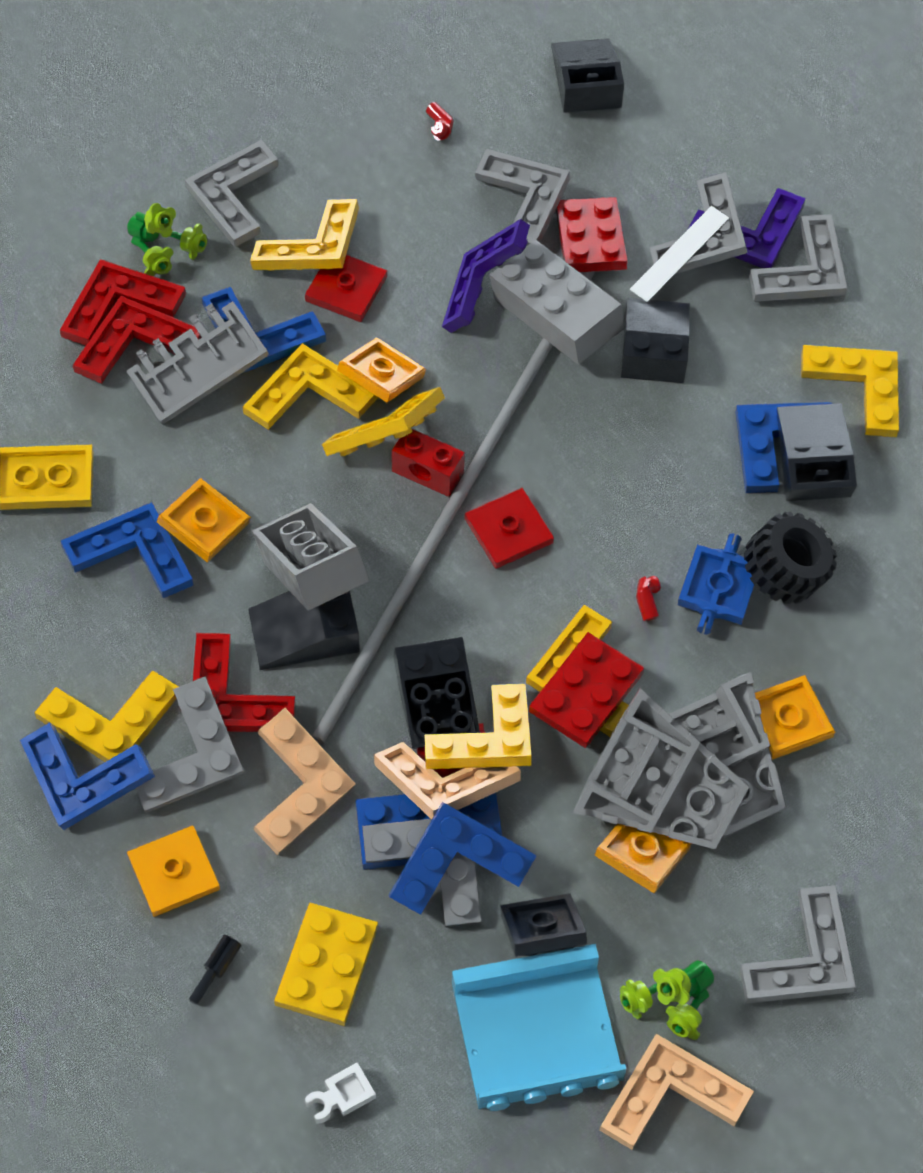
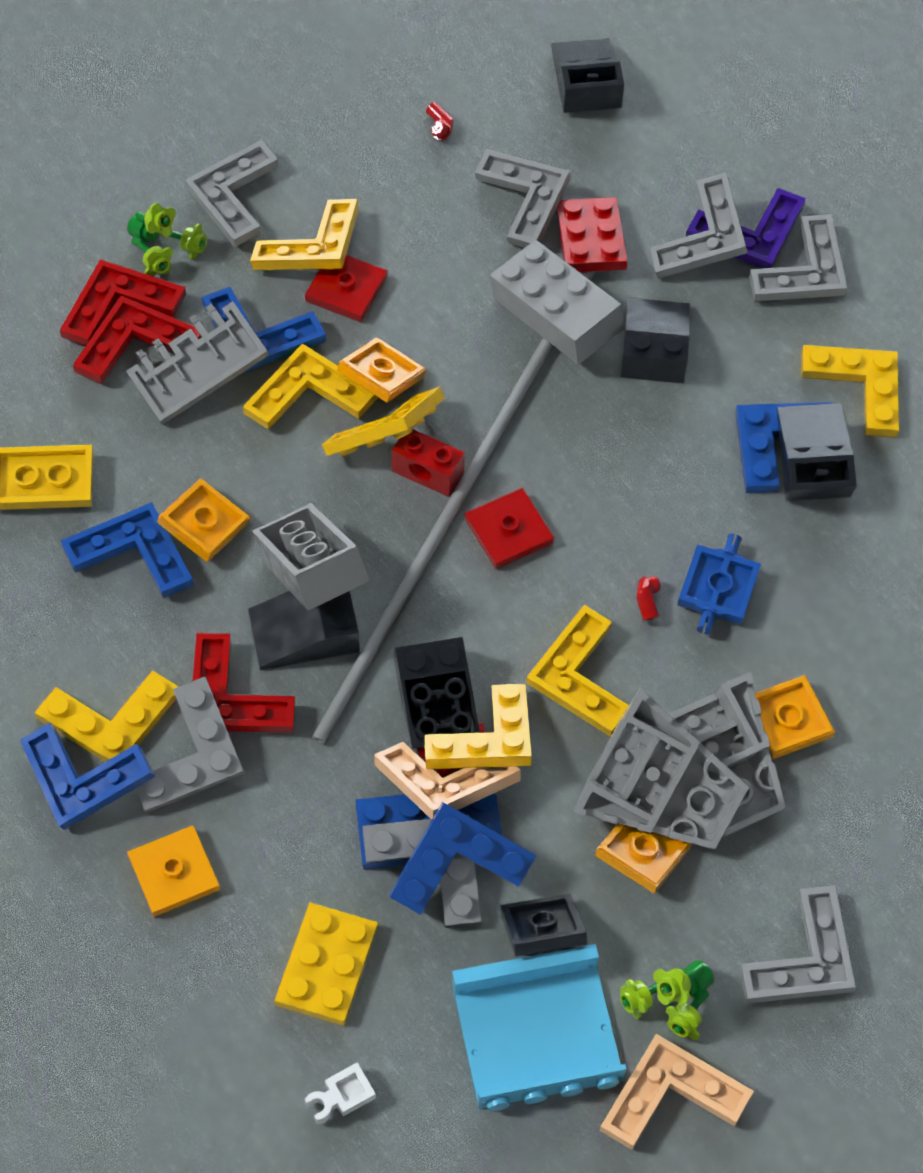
black axle [189,934,242,1004] -> none
light nougat plate [253,708,356,855] -> none
dark purple plate [442,219,530,333] -> none
red plate [529,632,644,749] -> none
white sticker [630,206,729,302] -> none
black tyre [744,512,837,604] -> none

